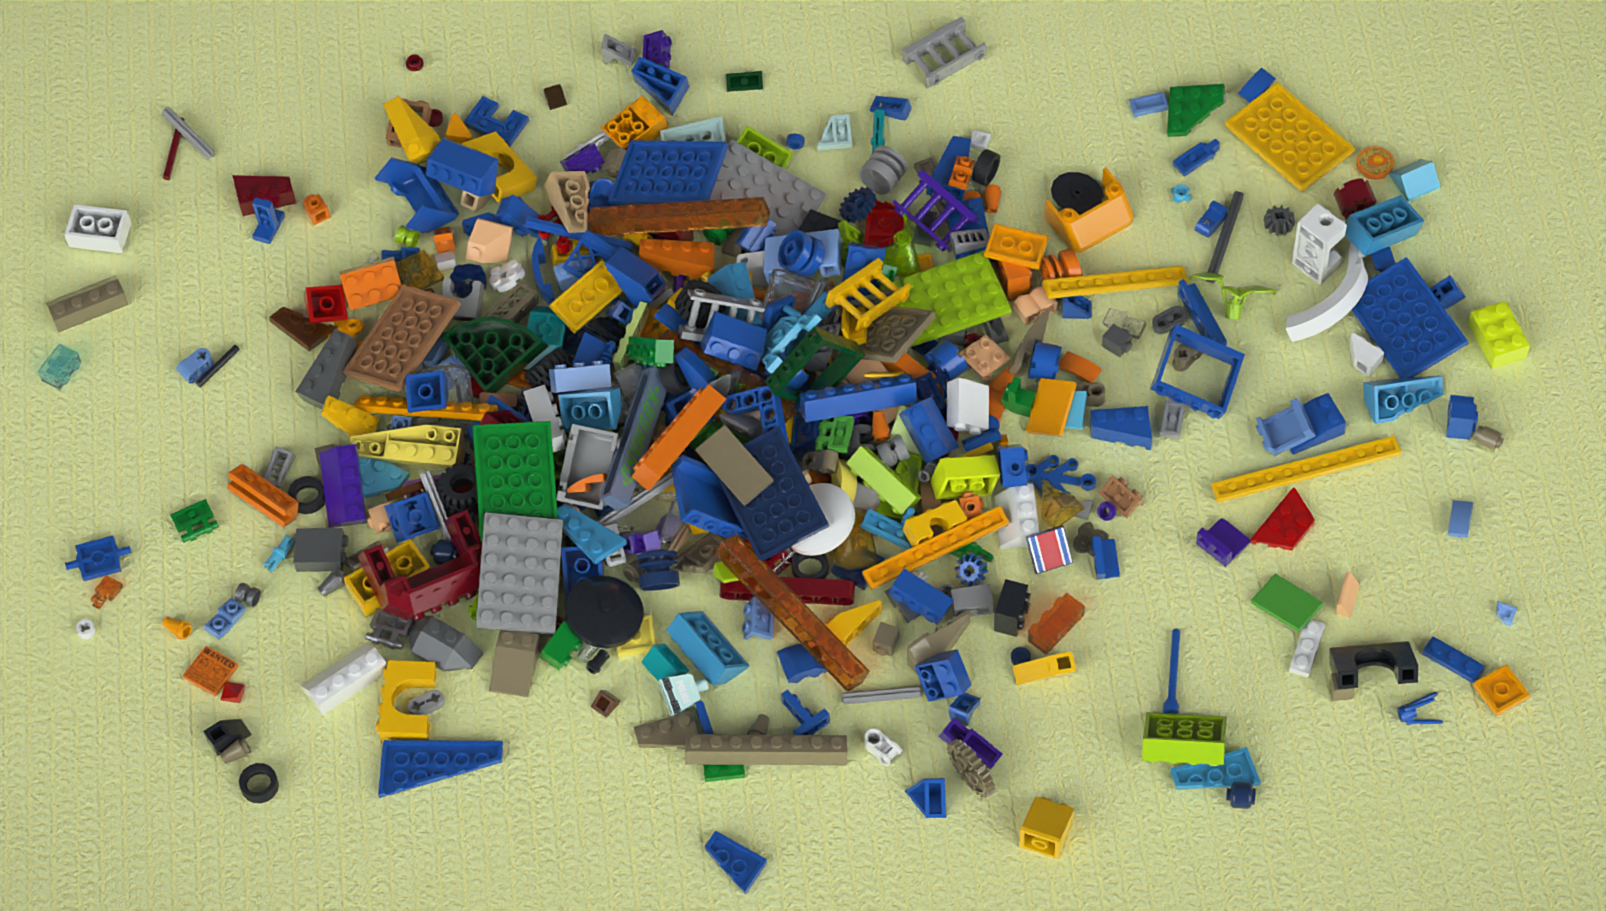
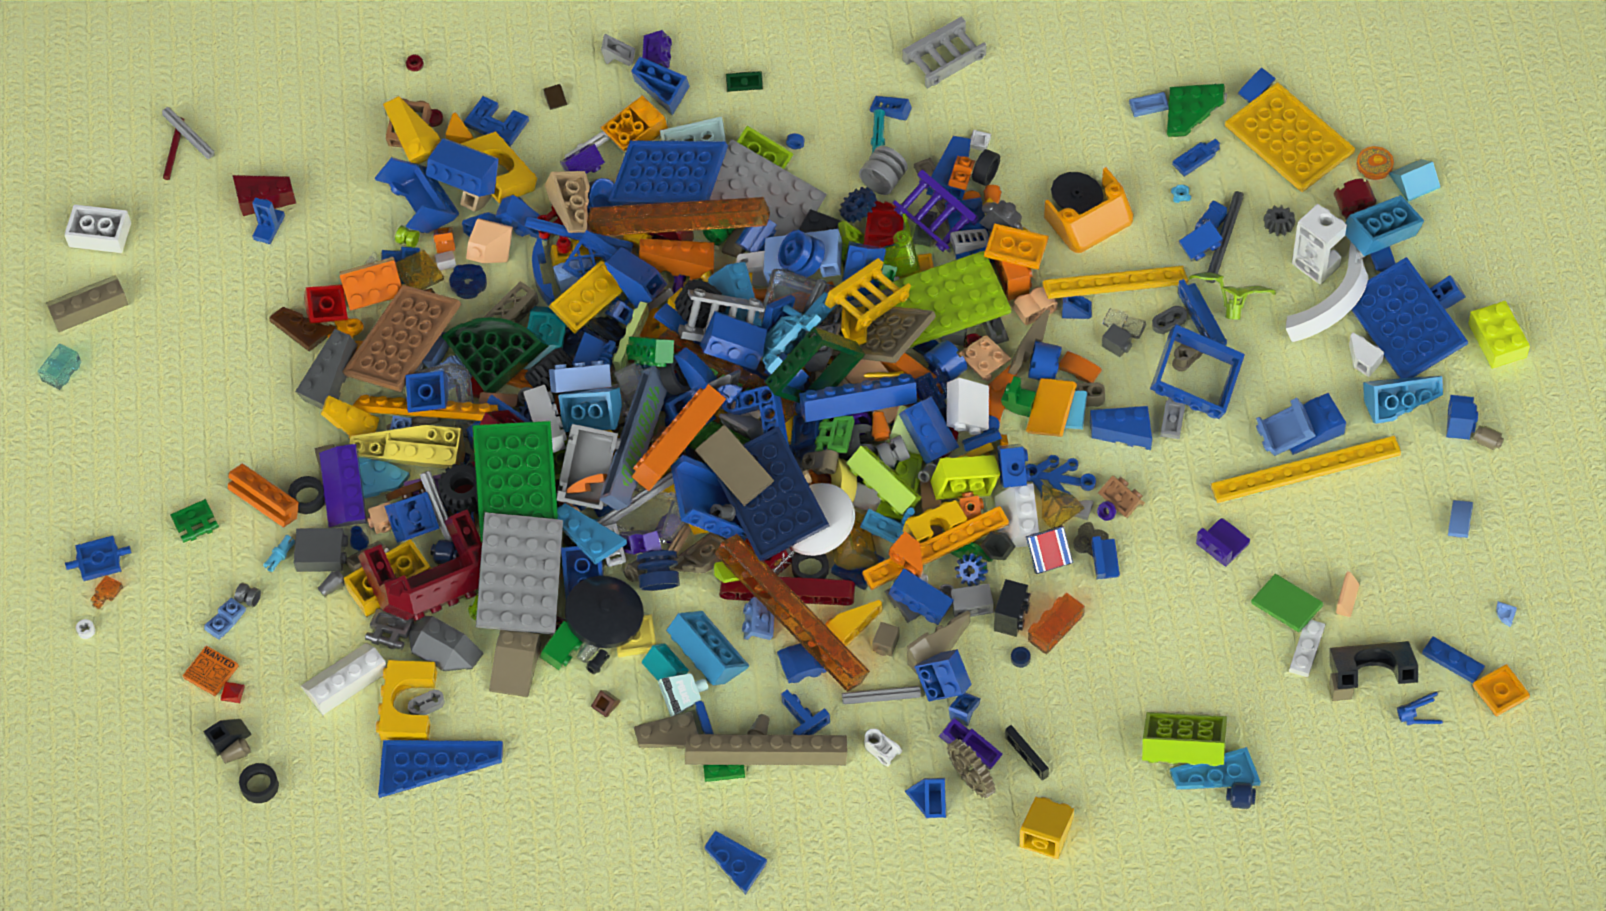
light orange cone [162,616,192,639] -> none
medium blue piece [176,348,214,384] -> none
black bar [195,344,240,388] -> none
light grey slope [263,446,296,488] -> none
orange brick [303,194,331,225] -> none
light grey piece [442,278,484,321] -> none
white plate [488,260,525,292] -> none
dark tan brick [602,147,626,178] -> none
light aqua wing [817,114,852,151] -> none
yellow slope [1012,651,1076,686] -> none
orange wheel [1040,248,1082,281] -> none
blue piece [1163,628,1180,714] -> none
red wing [1250,487,1315,551] -> none
none -> clear blue cone [350,526,369,551]
none -> dark grey bush [710,504,736,521]
none -> tile [716,384,743,404]
none -> orange slope [888,531,923,578]
none -> flat silver torso [979,198,1031,232]
none -> pearl dark grey panel [980,531,1016,560]
none -> black tile [1005,725,1049,780]
none -> blue brick [1179,220,1223,262]

